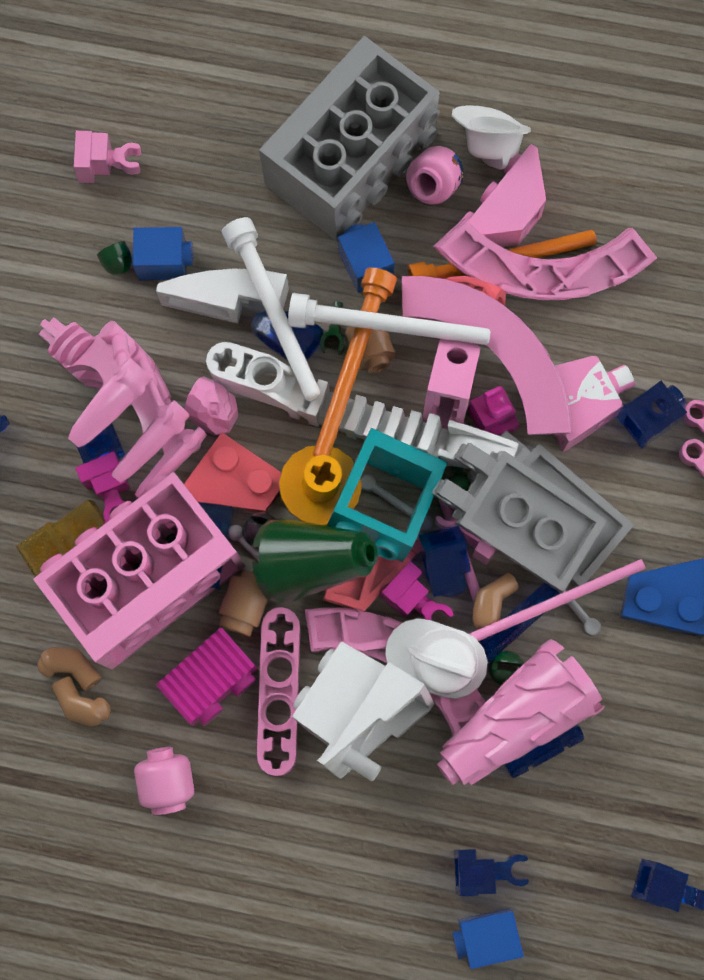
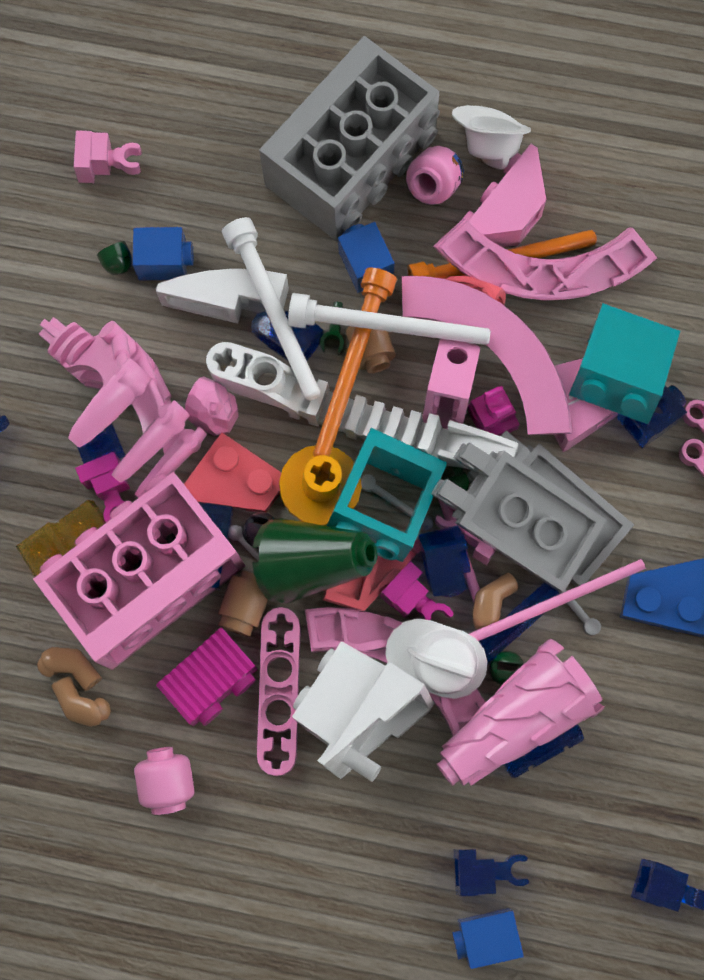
none -> teal panel [569,303,680,424]

